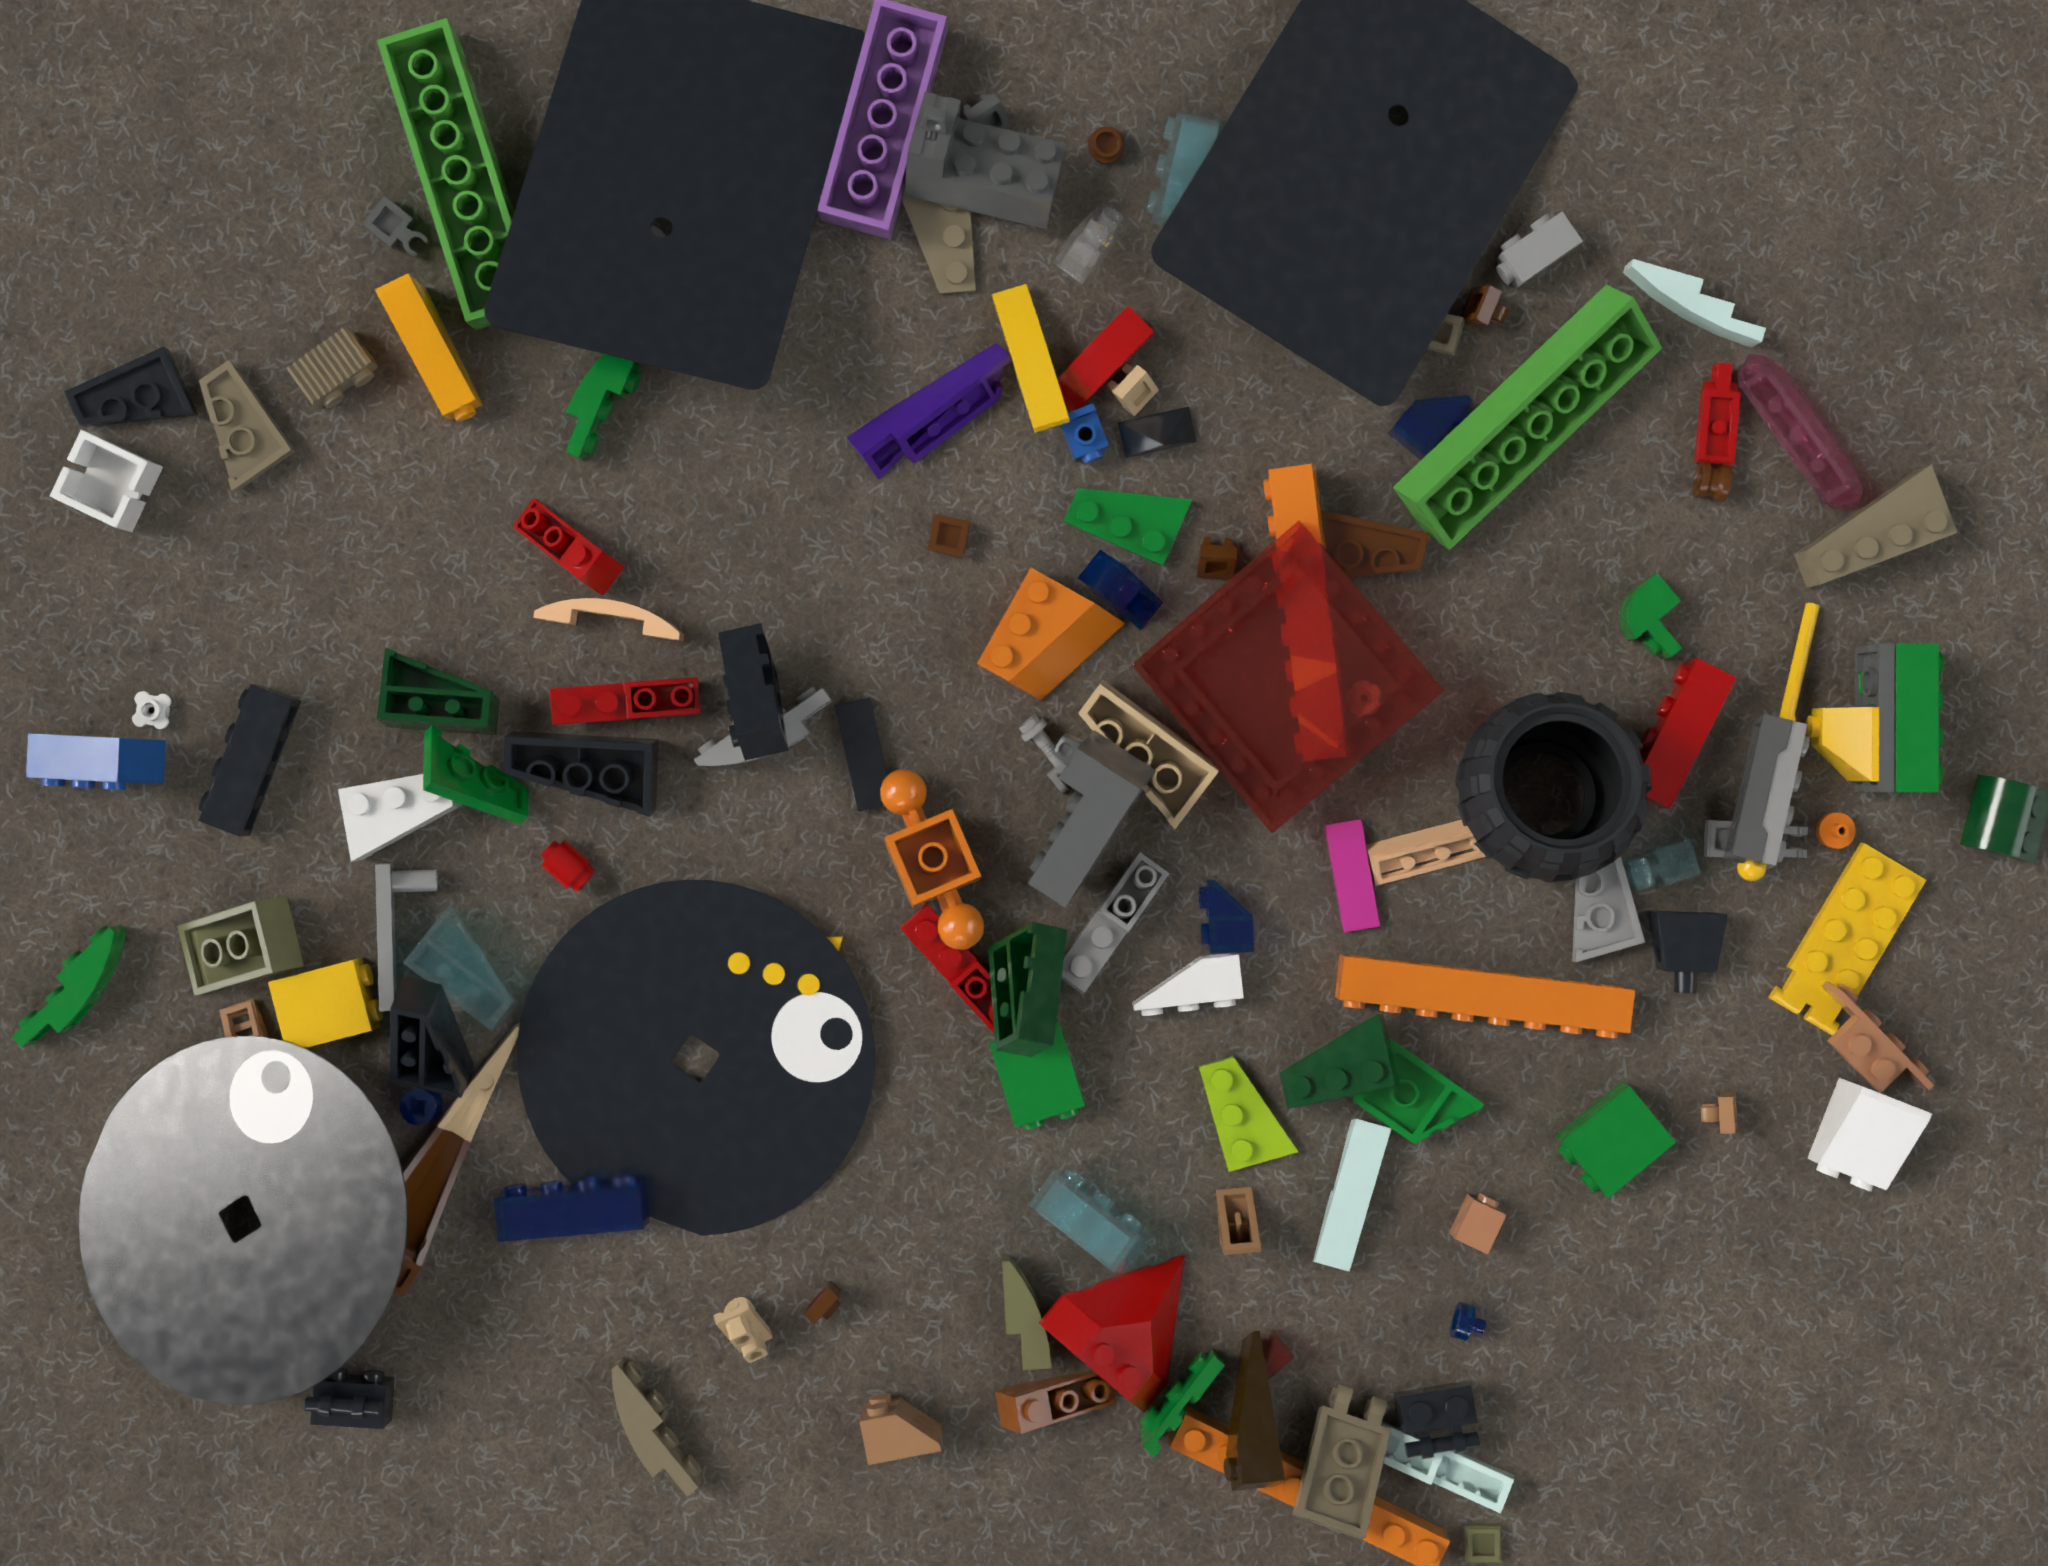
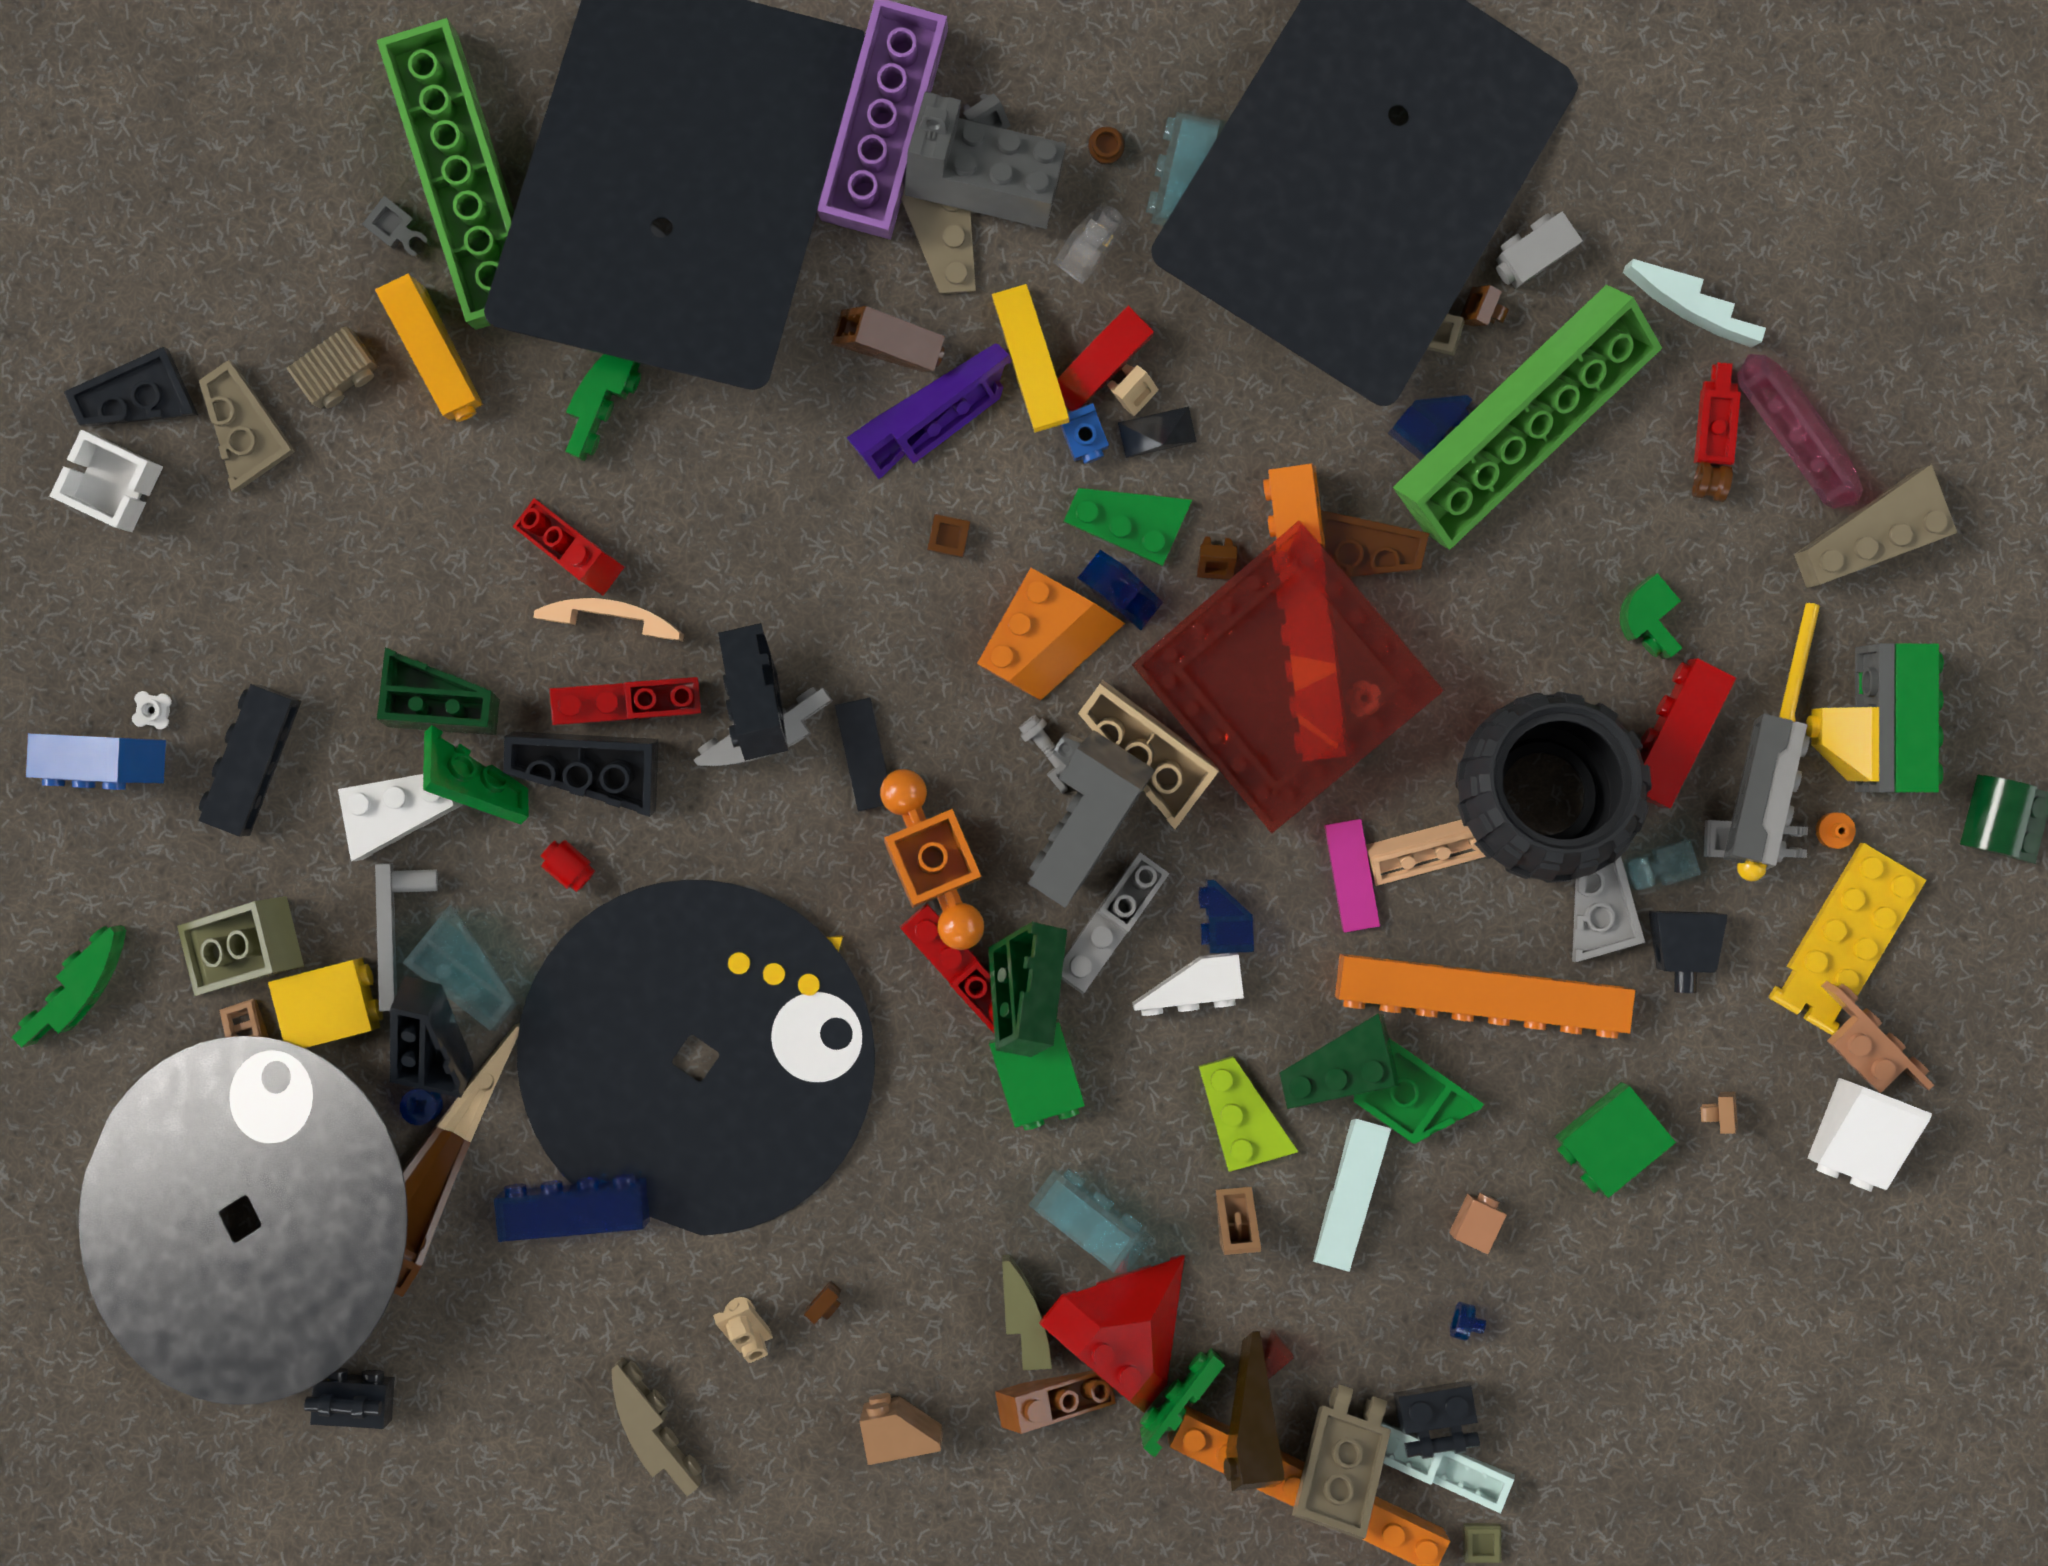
none -> reddish brown slope [831,306,945,372]

